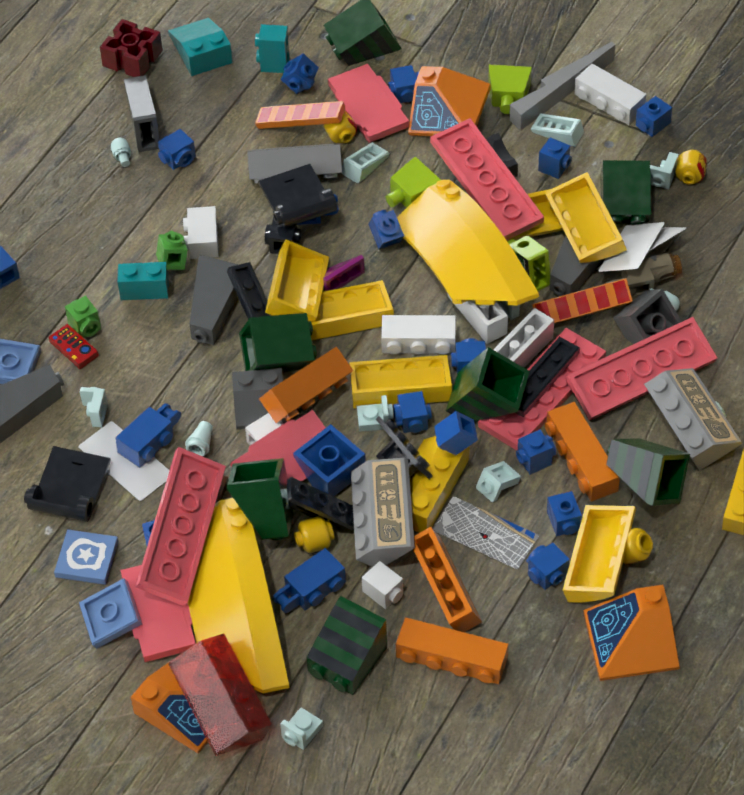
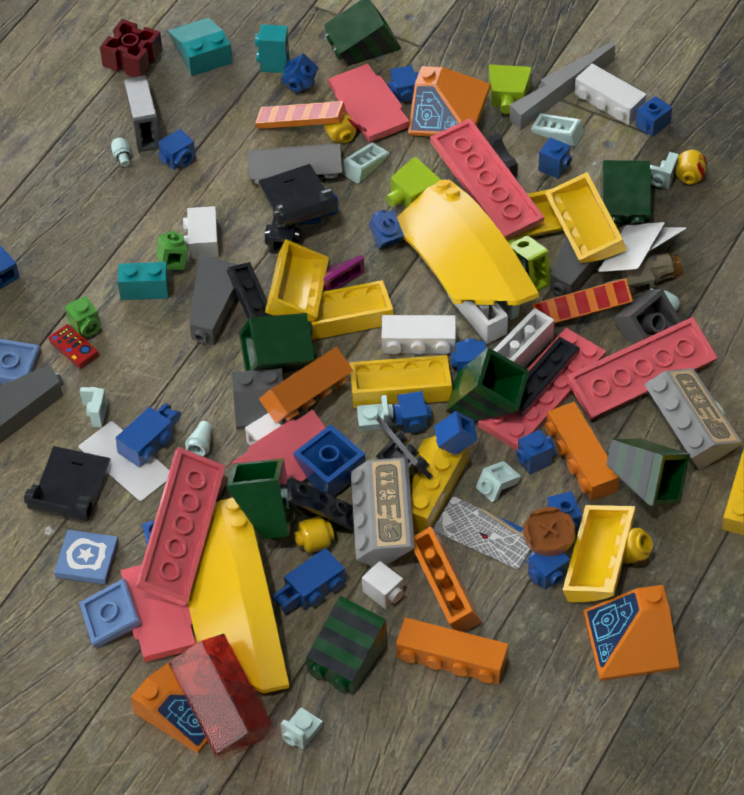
none -> dark orange tile [523,507,575,556]

